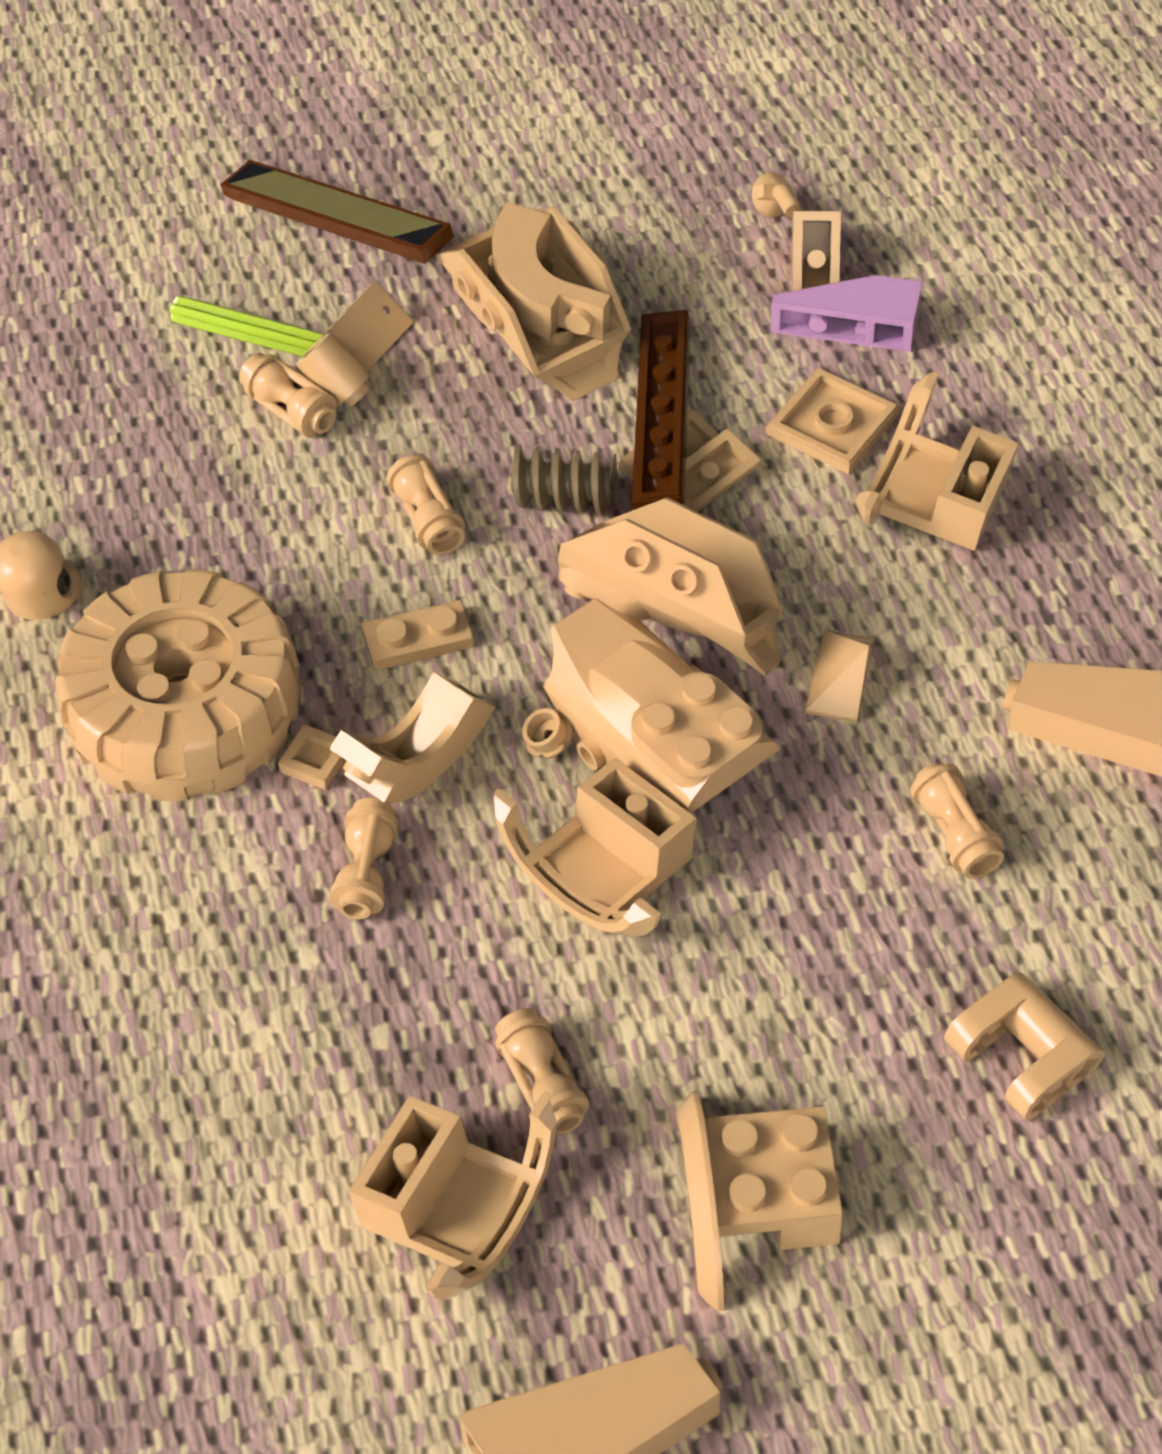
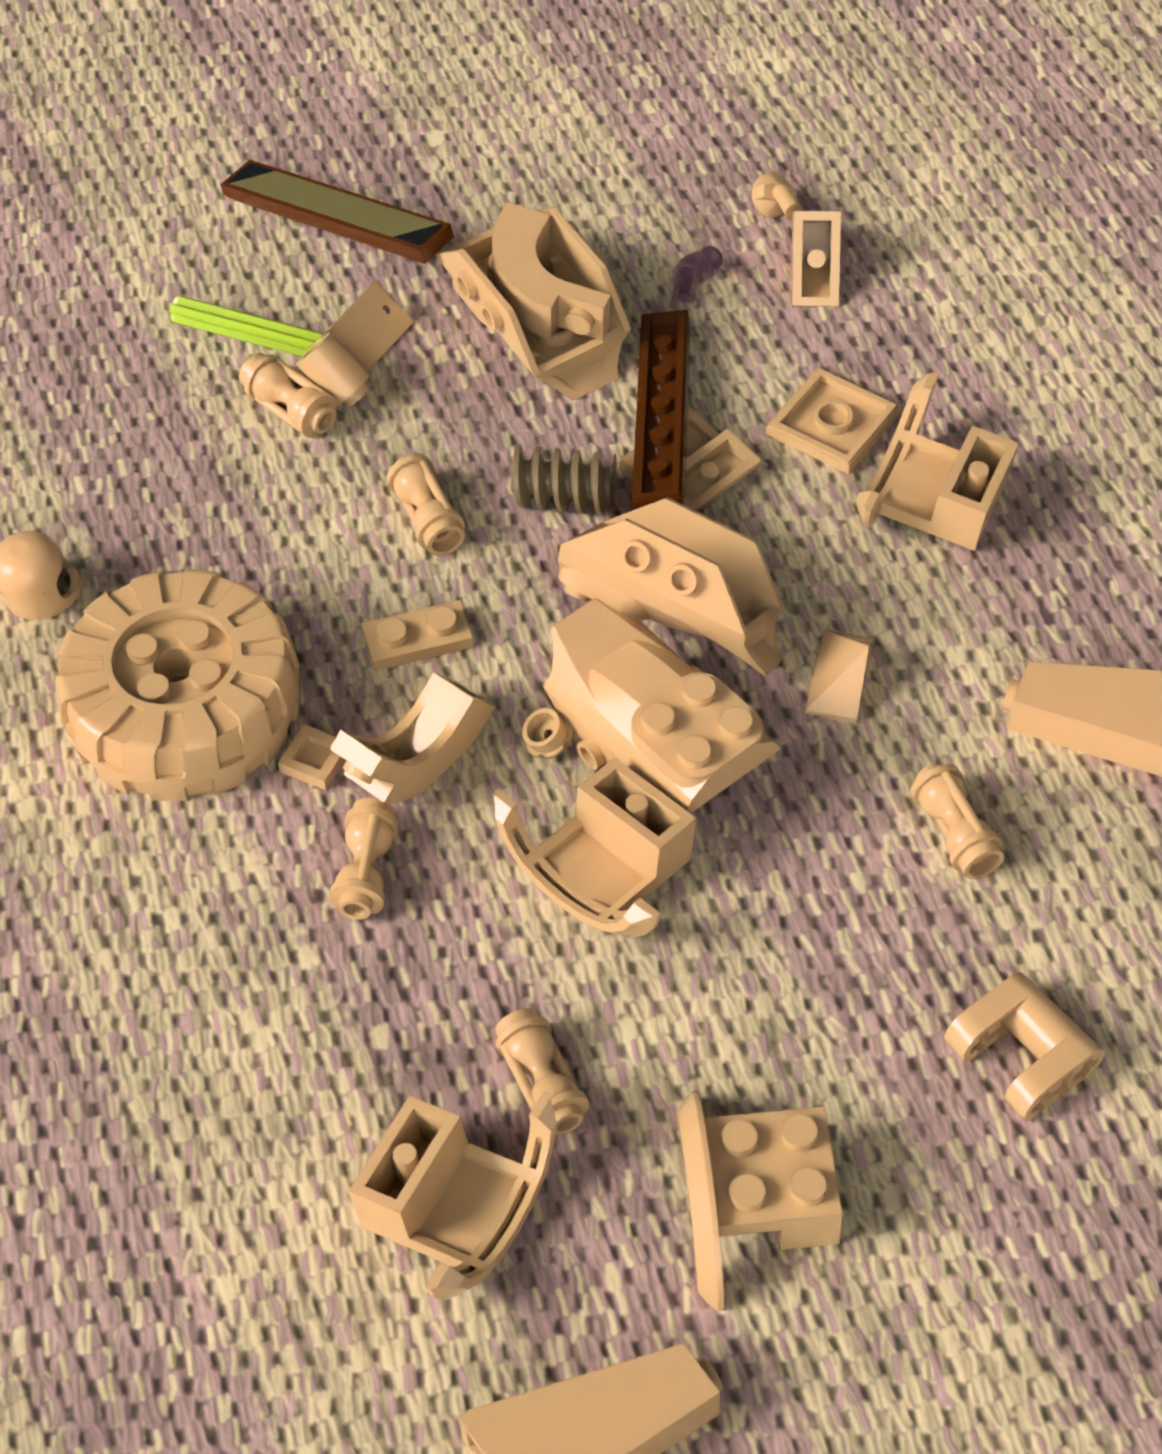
lavender slope [770,275,922,352] -> none
none -> arm [672,246,723,303]

